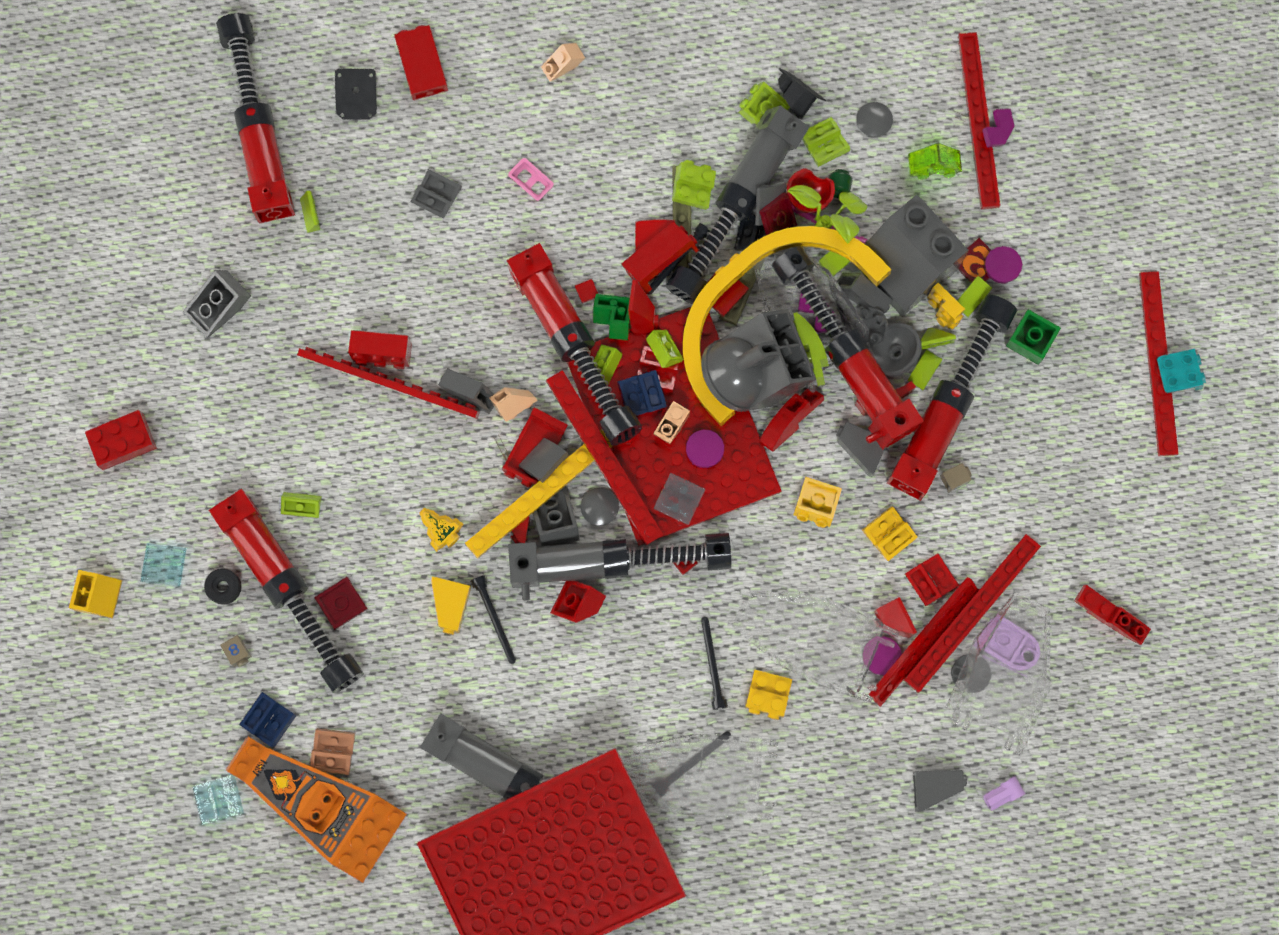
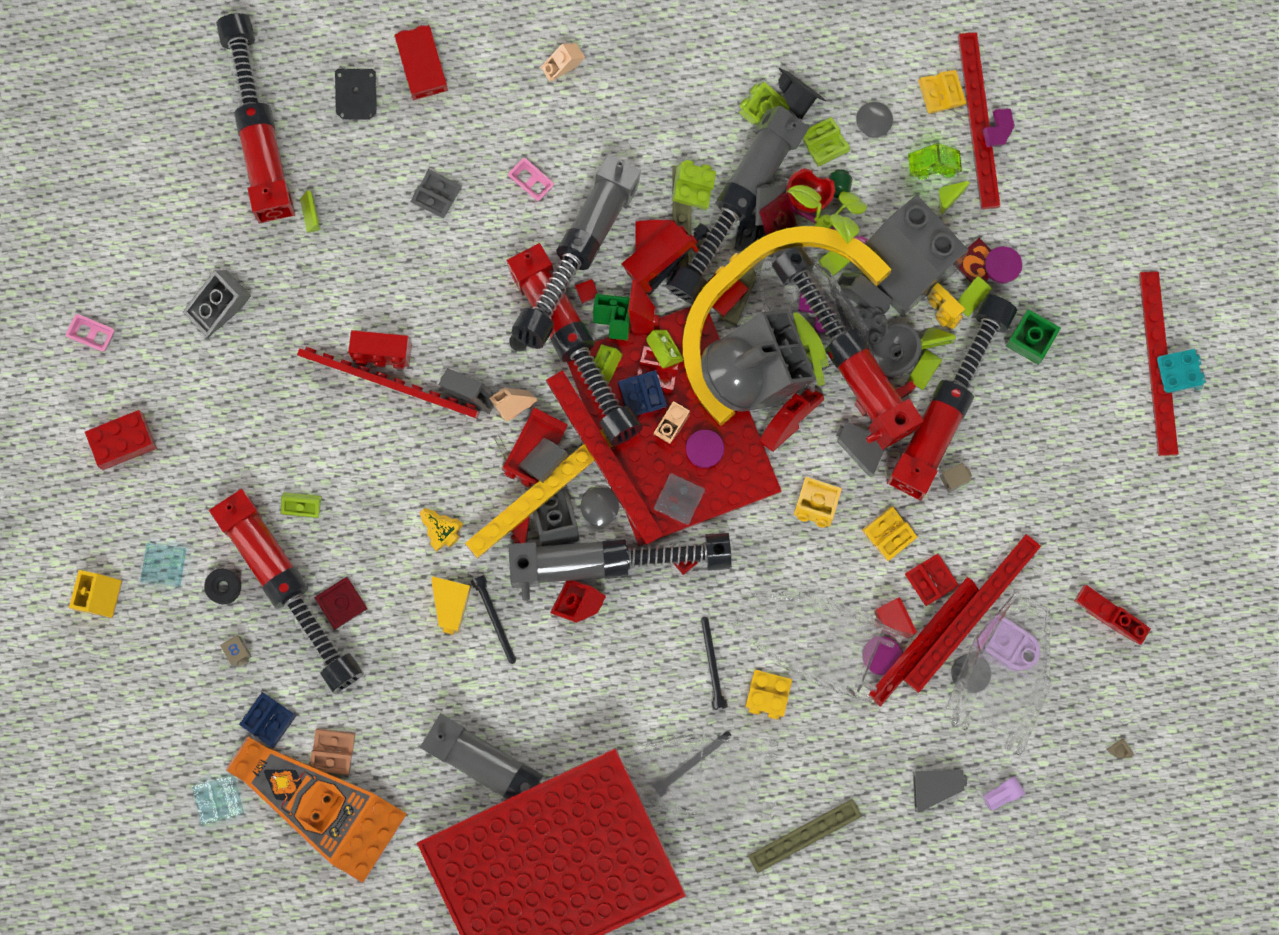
none -> bright pink piece [66,314,114,352]
none -> pearl dark grey tile [509,335,527,352]
none -> piece [512,154,641,349]
none -> olive tile [748,799,862,874]
none -> yellow slope [918,70,967,114]
none -> lime slope [939,181,970,214]
none -> dark tan tile [1106,738,1134,758]

